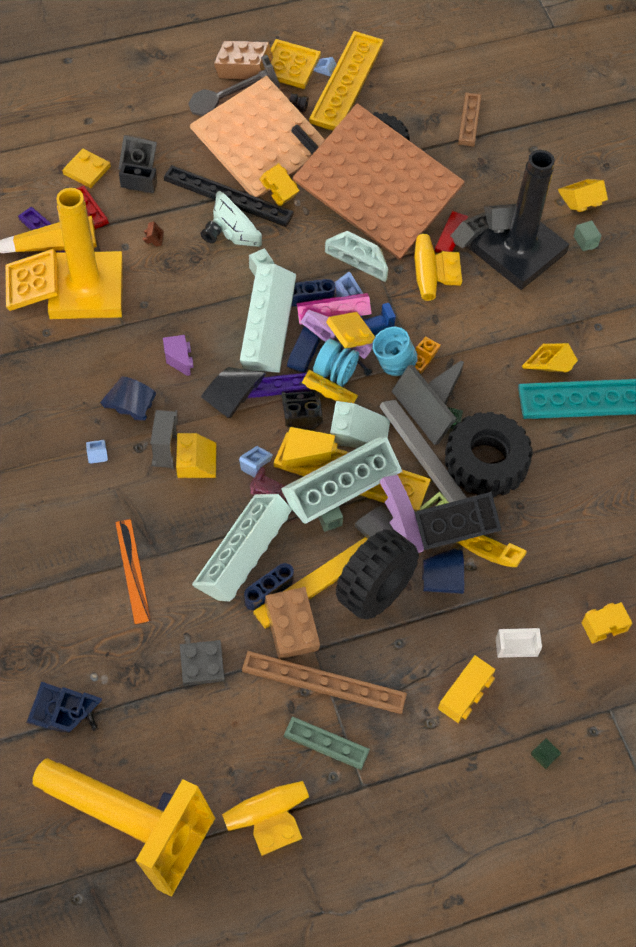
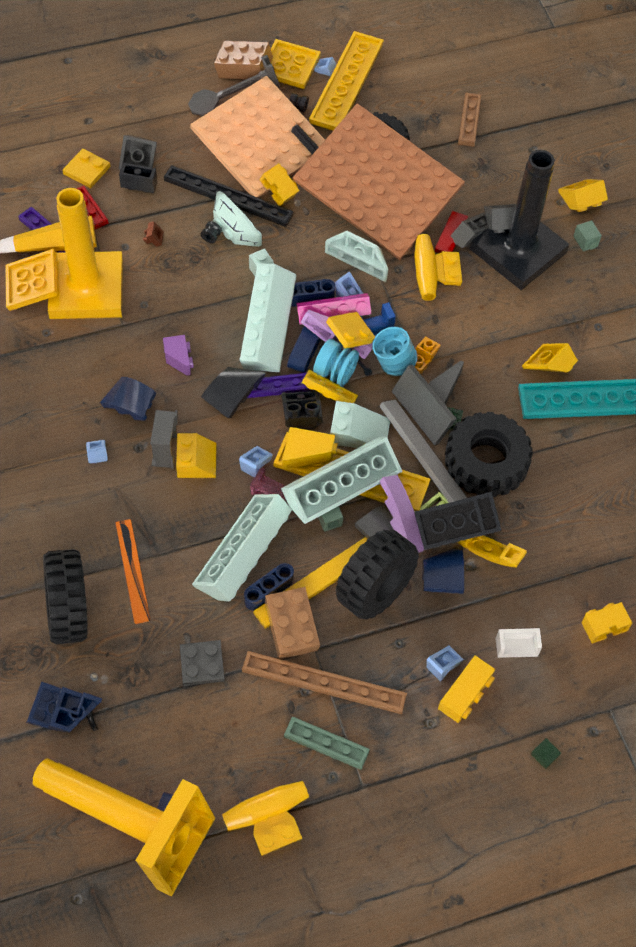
none -> black tyre [43,549,88,645]
none -> light blue slope [426,646,464,681]

